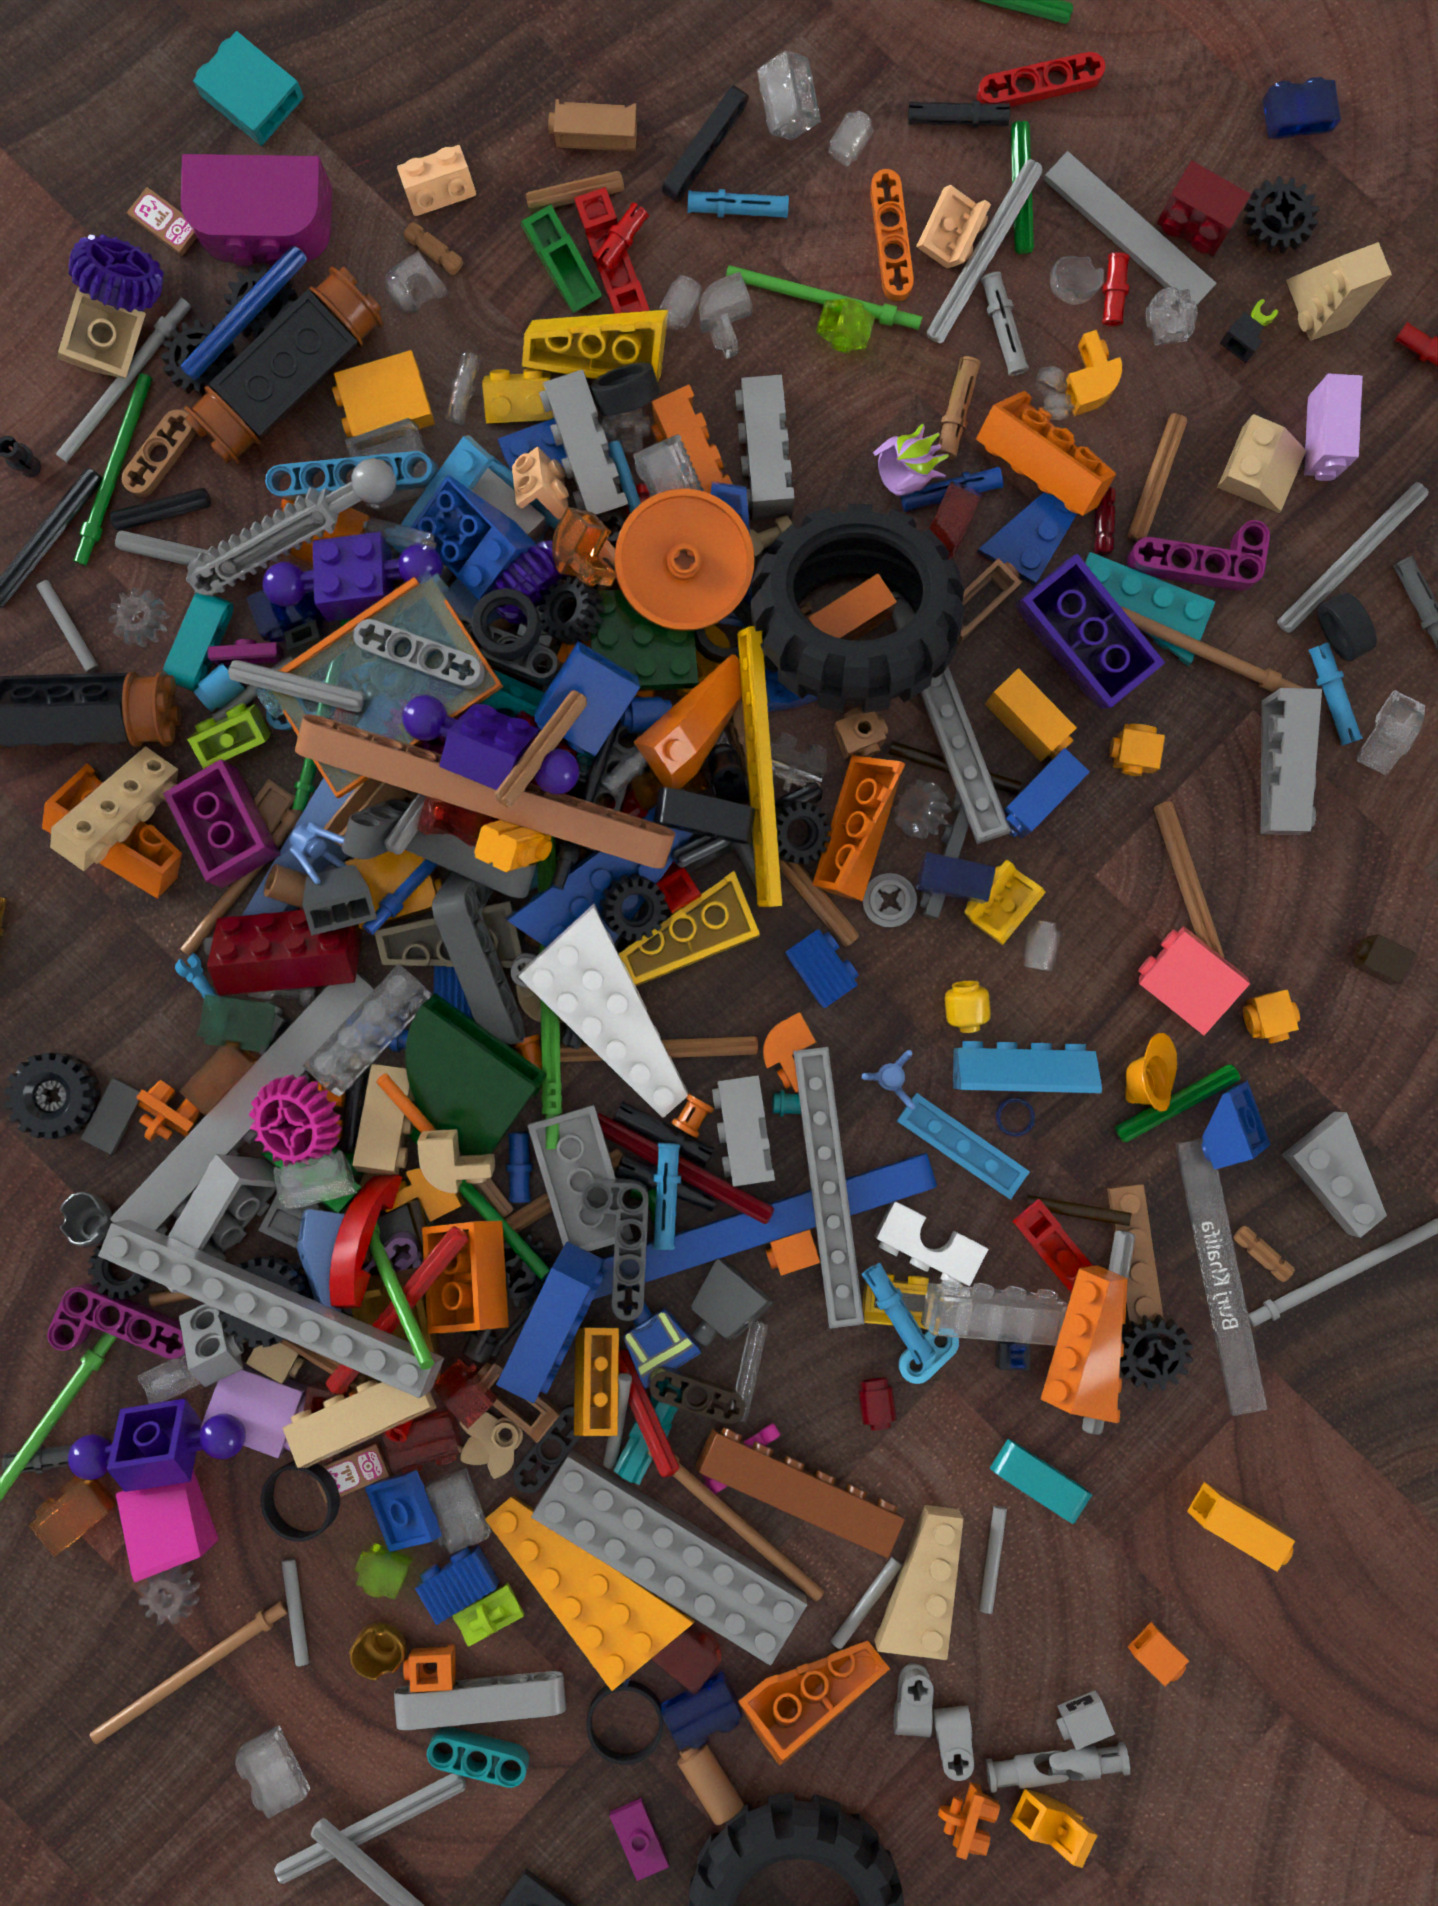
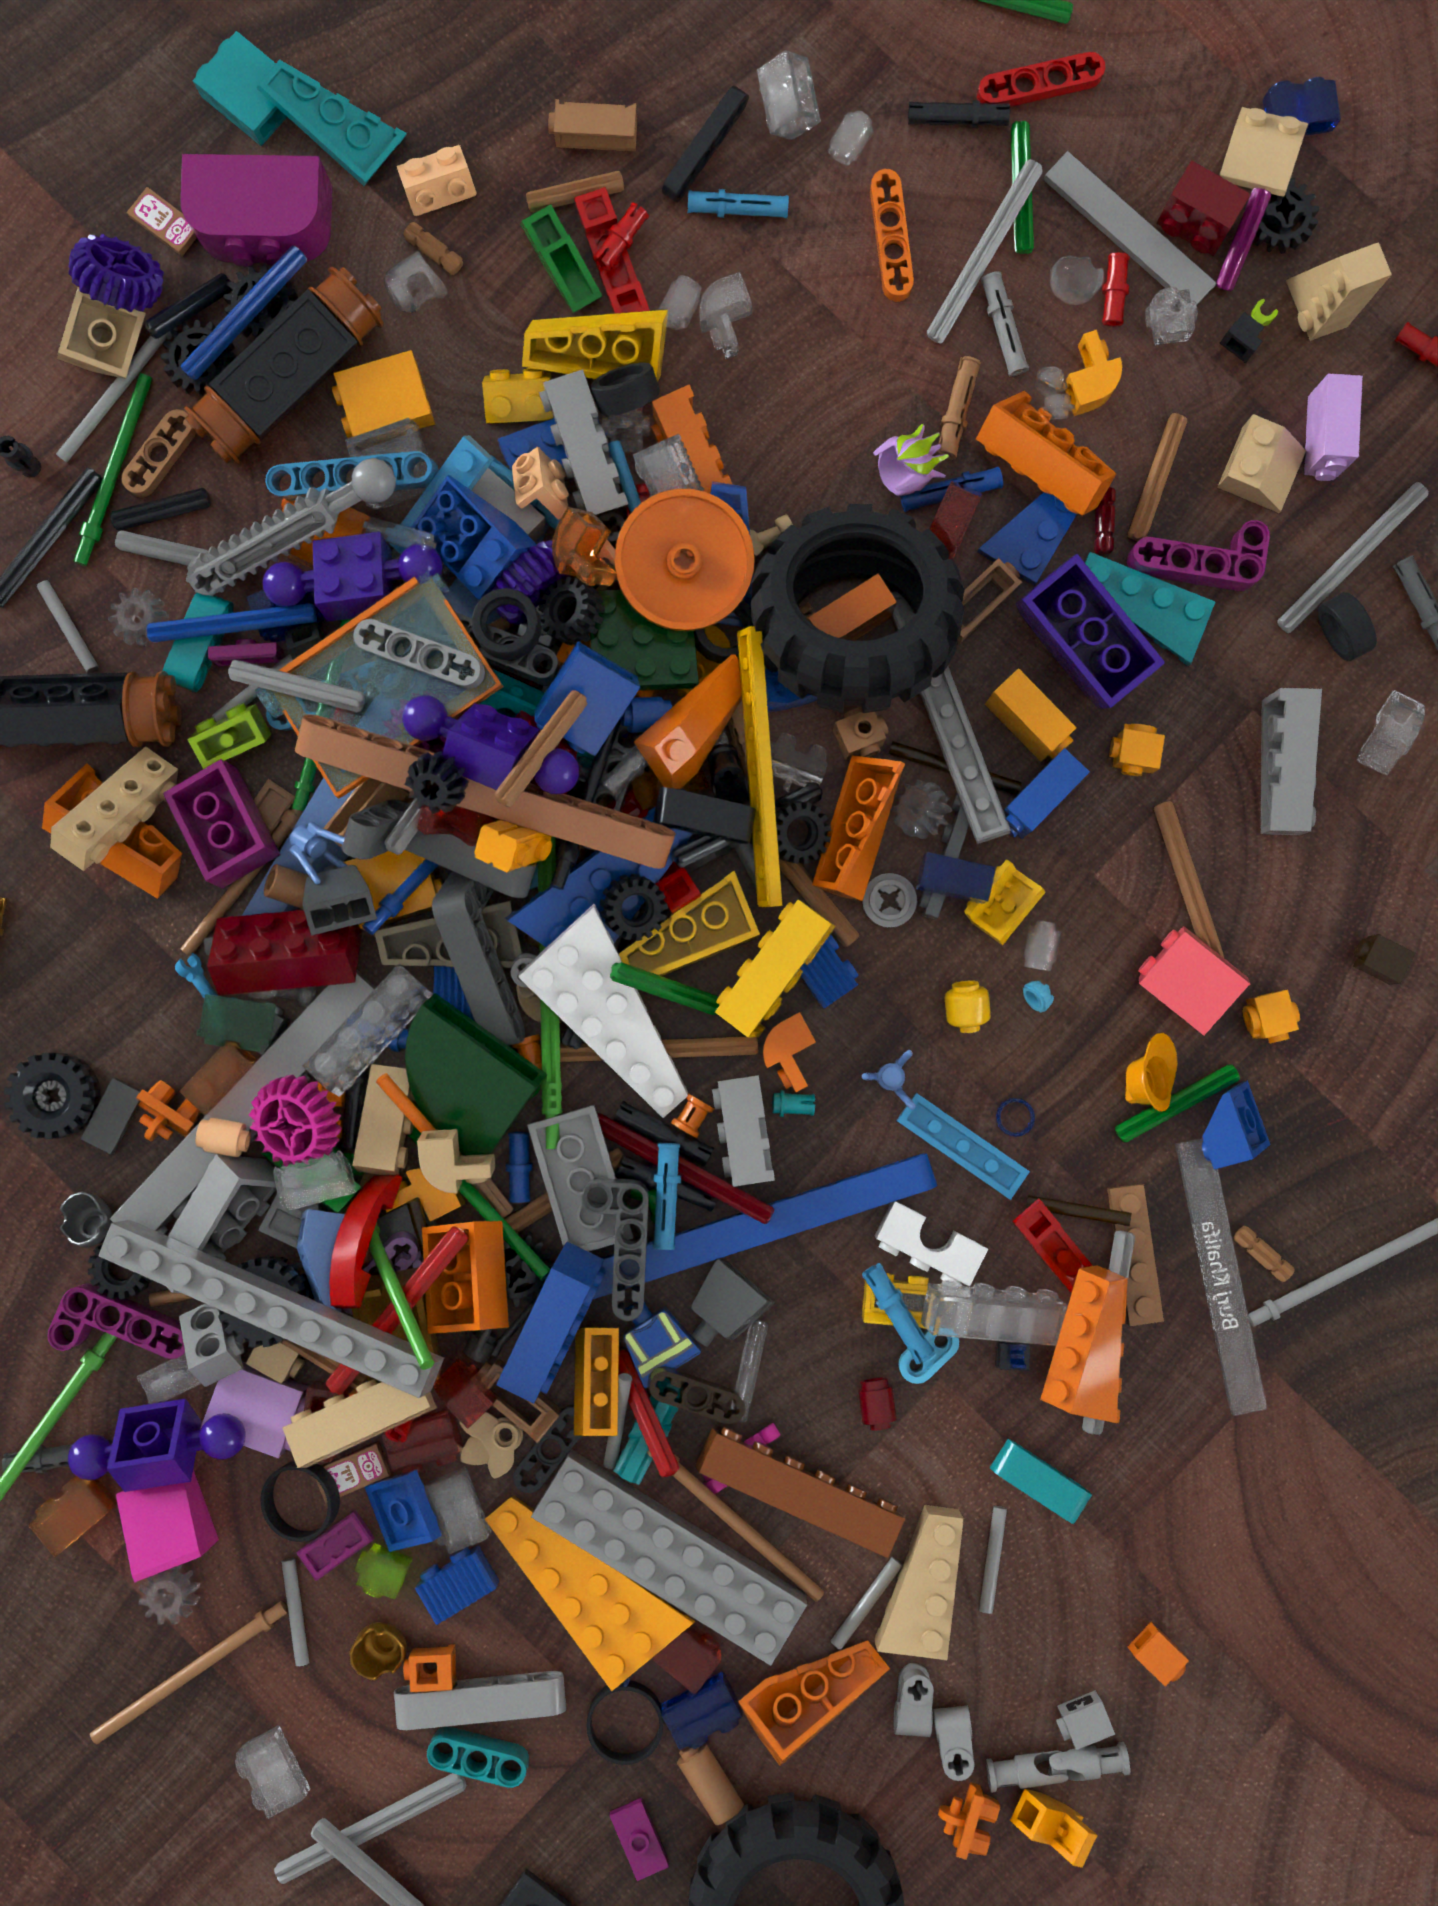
dark azure brick [193,662,245,712] -> none
clear pin [444,352,482,425] -> none
lime hips [452,1583,525,1647] -> none
bright green bar [726,265,922,330] -> none
light grey wedge [735,375,794,520] -> none
orange brick [765,1229,820,1276] -> none
light grey tile [793,1047,864,1329] -> none
clear neon green brick [816,298,875,353] -> none
light nougat bracket [916,185,991,269] -> none
dark azure slope [953,1041,1102,1093] -> none
black gear [1120,1314,1193,1391] -> none
medium nougat bar [1121,606,1304,692] -> none
light orange brick [1187,1482,1295,1572] -> none
light grey wedge [1282,1111,1387,1238] -> none
dark azure pin [1308,642,1363,746] -> none
none -> black axle [145,273,231,339]
none -> blue axle [146,603,317,642]
none -> light nougat brick [195,1117,251,1158]
none -> teal wing [257,59,407,186]
none -> magenta plate [296,1509,375,1581]
none -> black gear [404,751,469,815]
none -> green axle [610,962,720,1015]
none -> yellow wedge [715,899,836,1038]
none -> medium azure piece [1023,981,1054,1013]
none -> magenta axle [1216,187,1271,291]
none -> tan slope [1219,107,1308,197]

